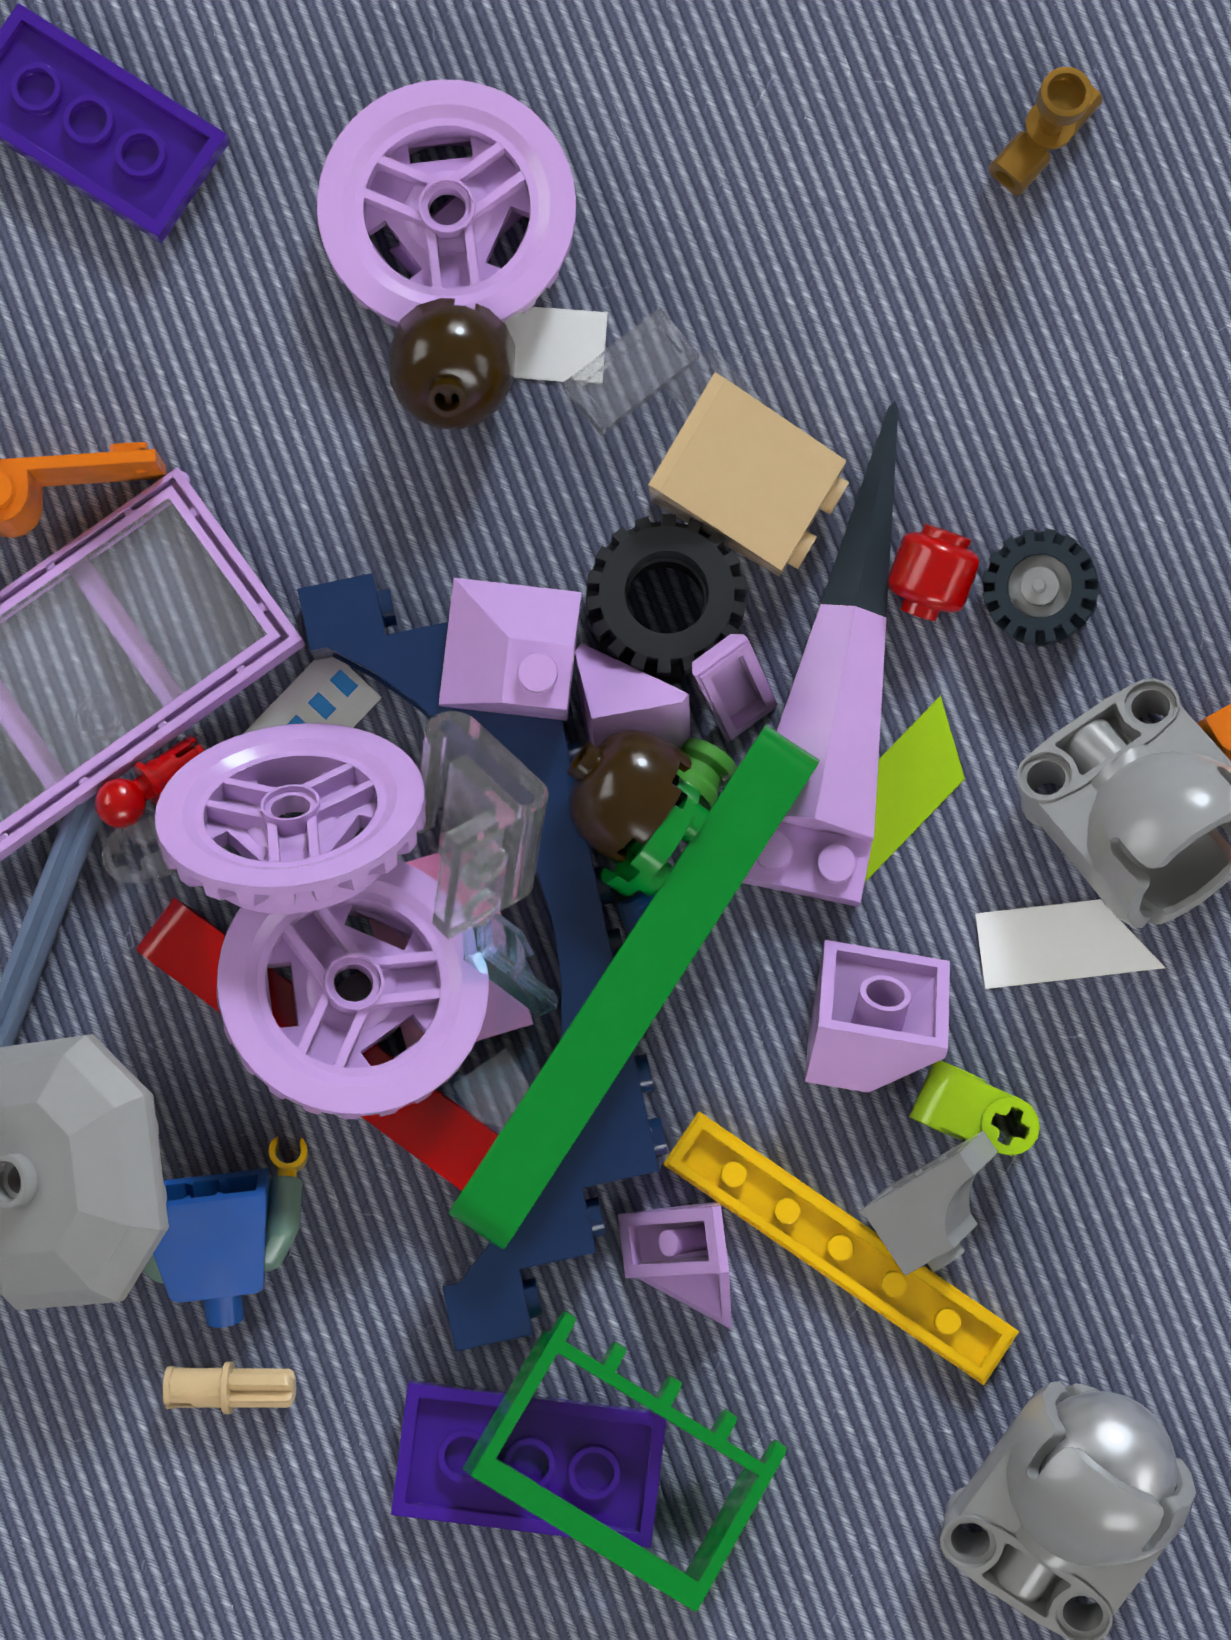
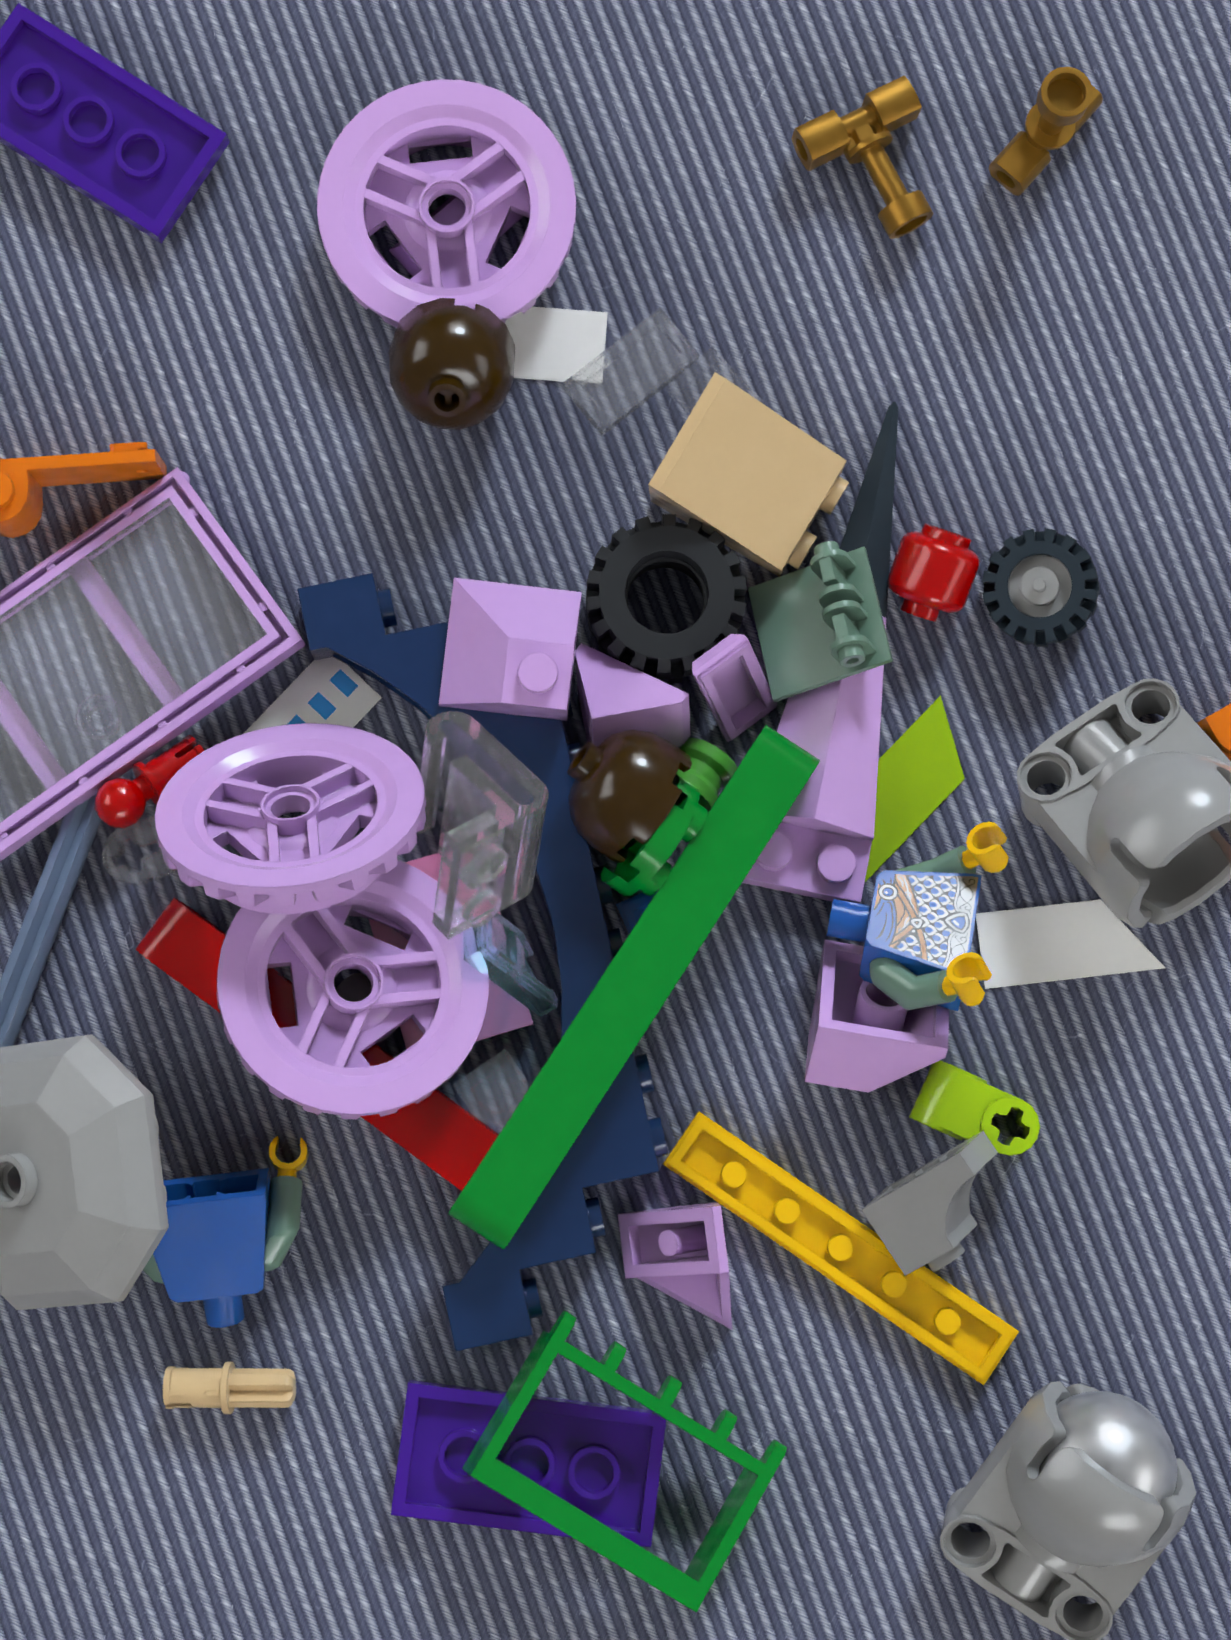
none -> sand green hinge [748,541,893,702]
none -> pearl gold bar [791,75,934,239]
none -> torso [826,822,1009,1011]

